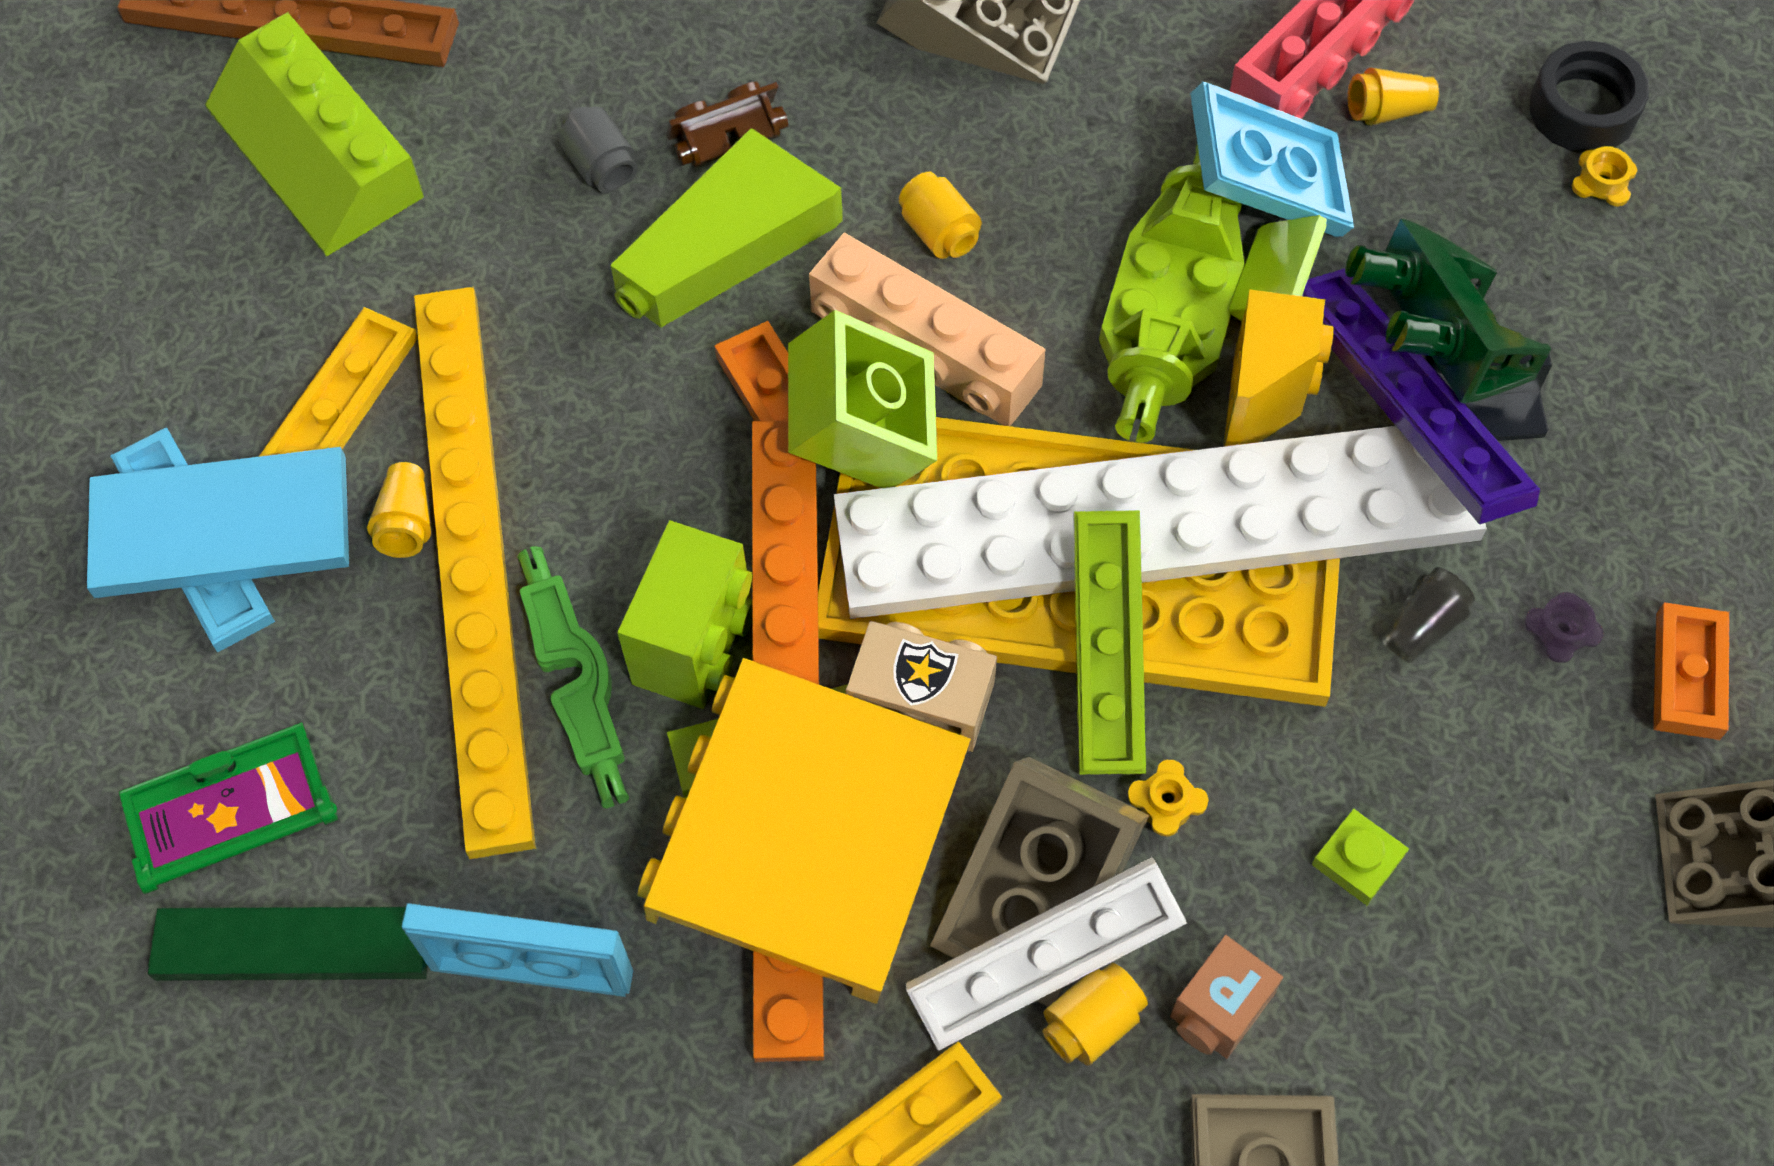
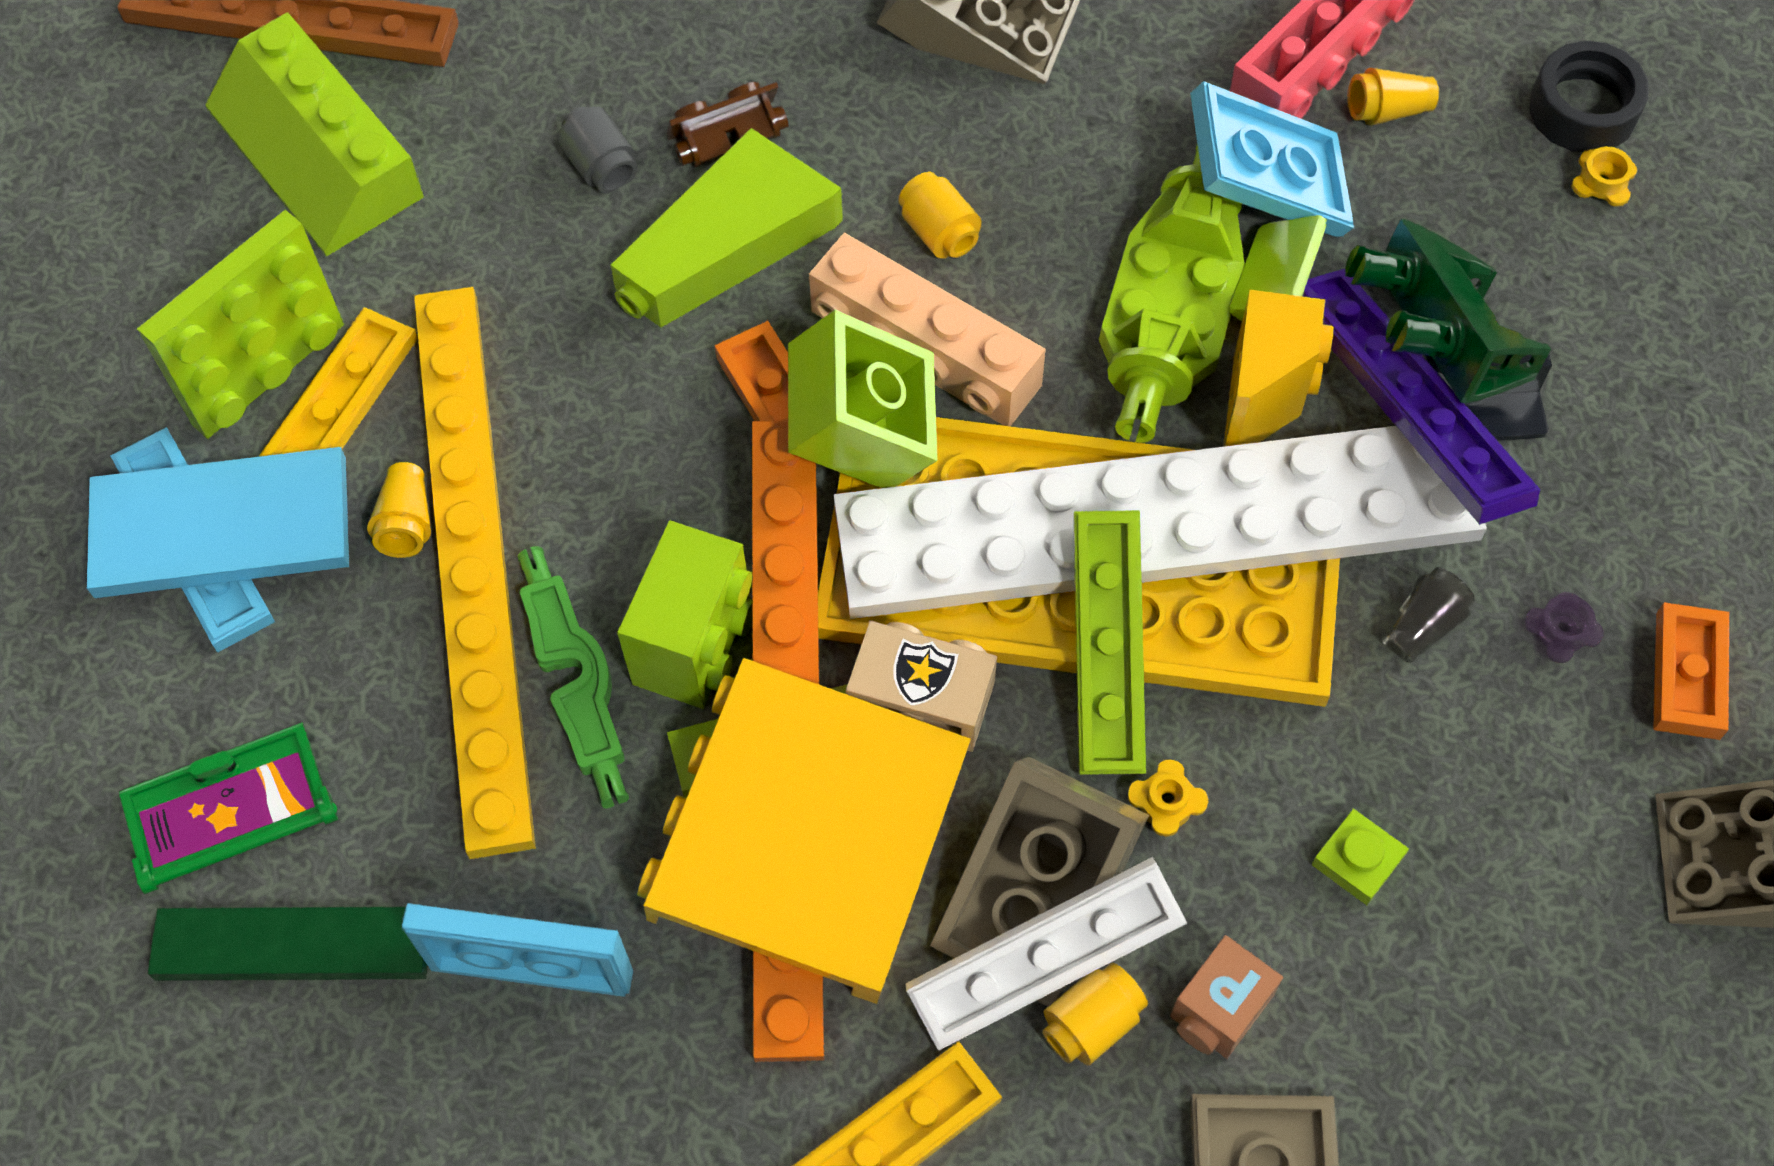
none -> lime plate [137,209,344,439]

